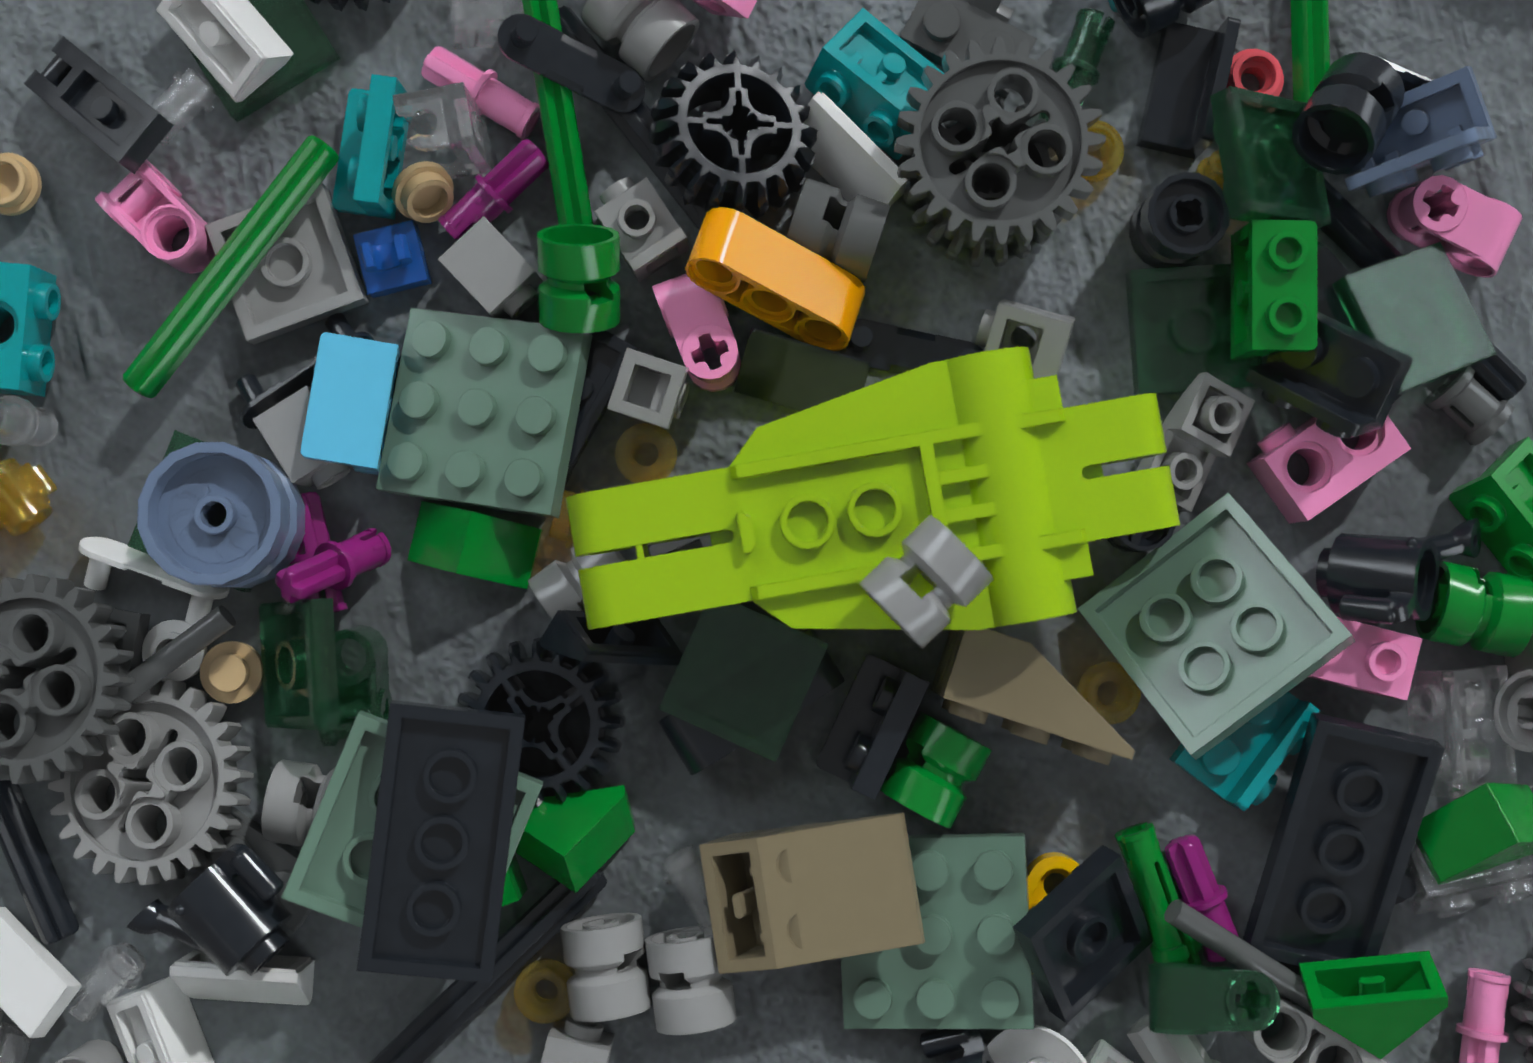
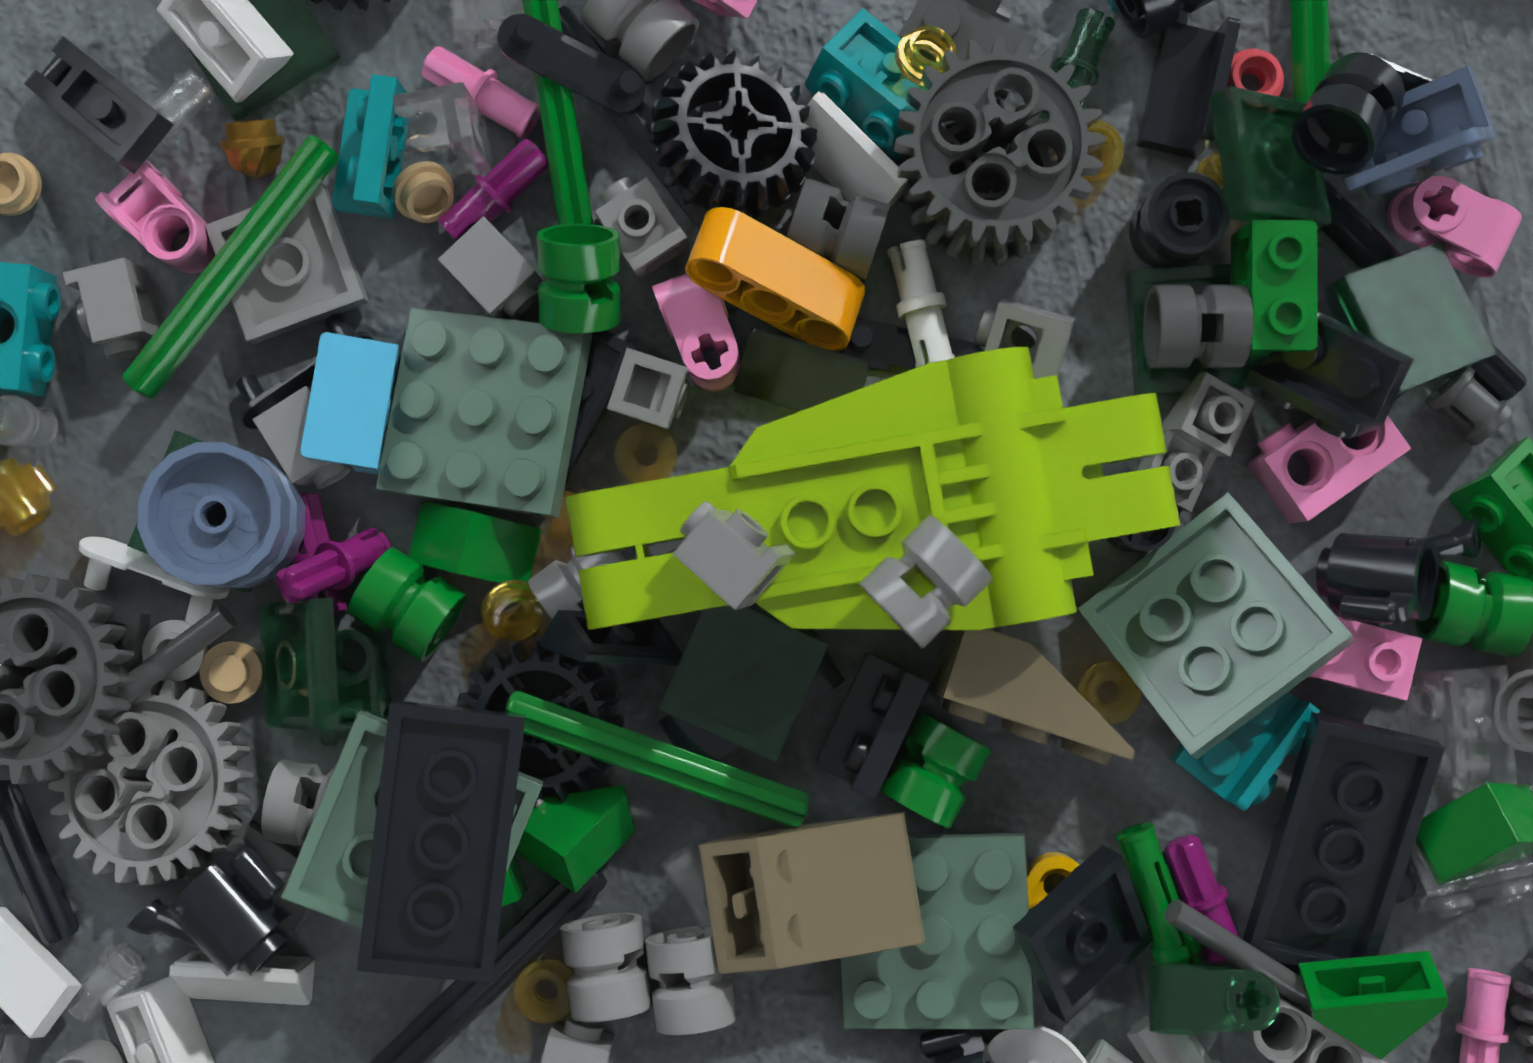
blue tile [353,220,432,298] -> none
none -> light grey brick [63,258,160,360]
none -> pearl gold plate [220,119,285,178]
none -> green wheel [347,547,468,662]
none -> clear yellow plate [481,580,544,641]
none -> green axle [505,691,809,828]
none -> light grey brick [673,501,796,610]
none -> white pin [887,240,955,368]
none -> clear yellow plate [895,25,957,87]
none -> dark grey wheel [1143,285,1253,368]

